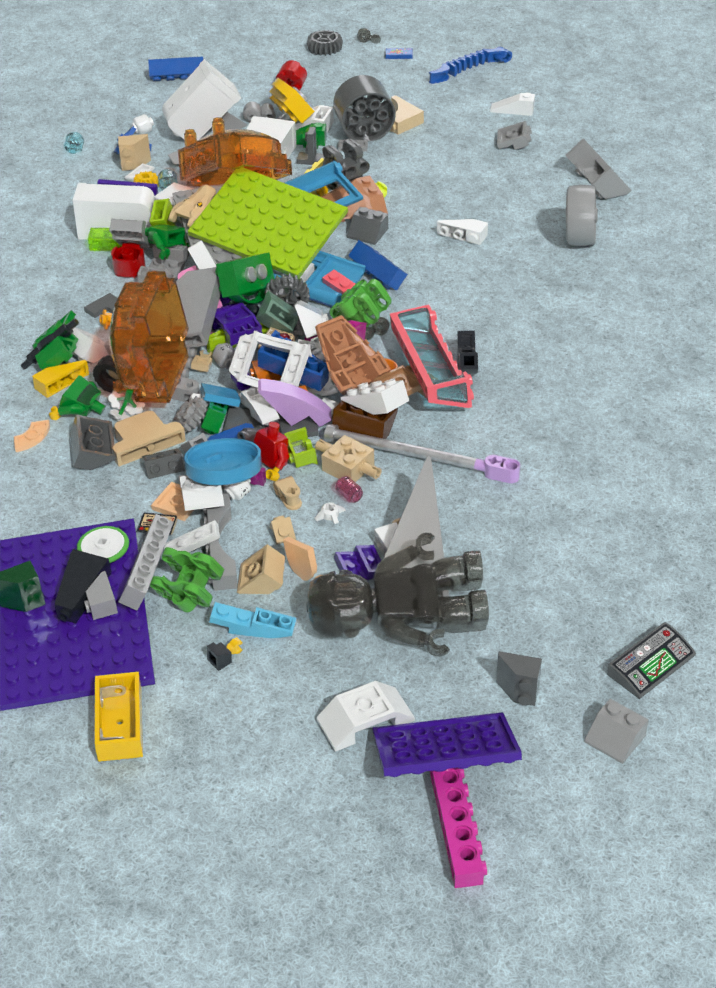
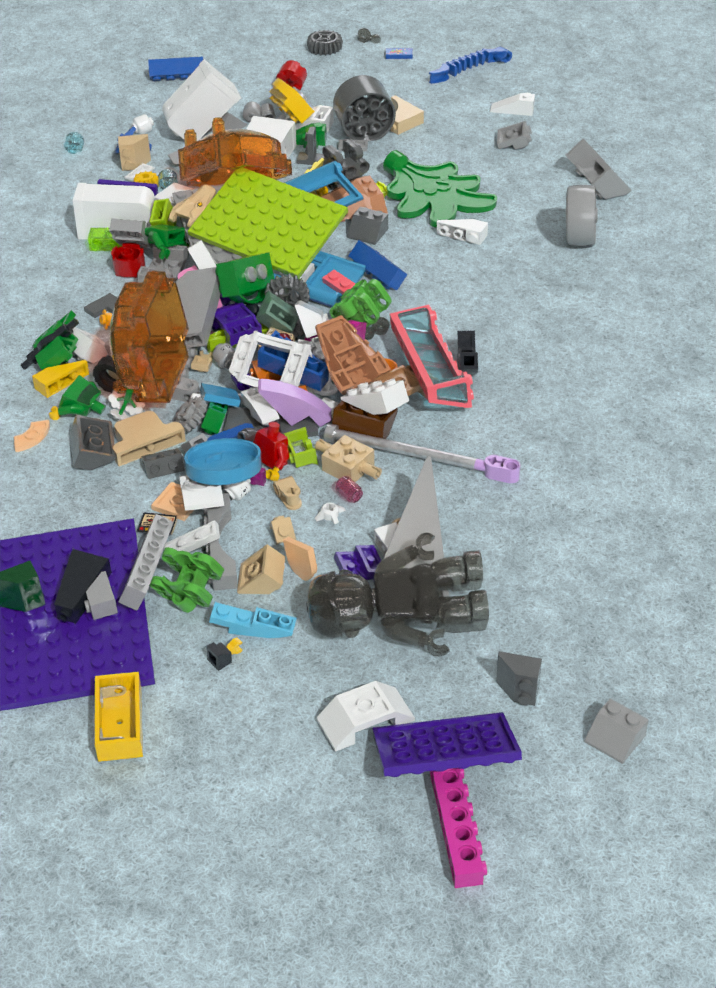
white wheel [77,526,129,563] -> none
slope [607,622,696,699] -> none
none -> plant [383,150,497,228]

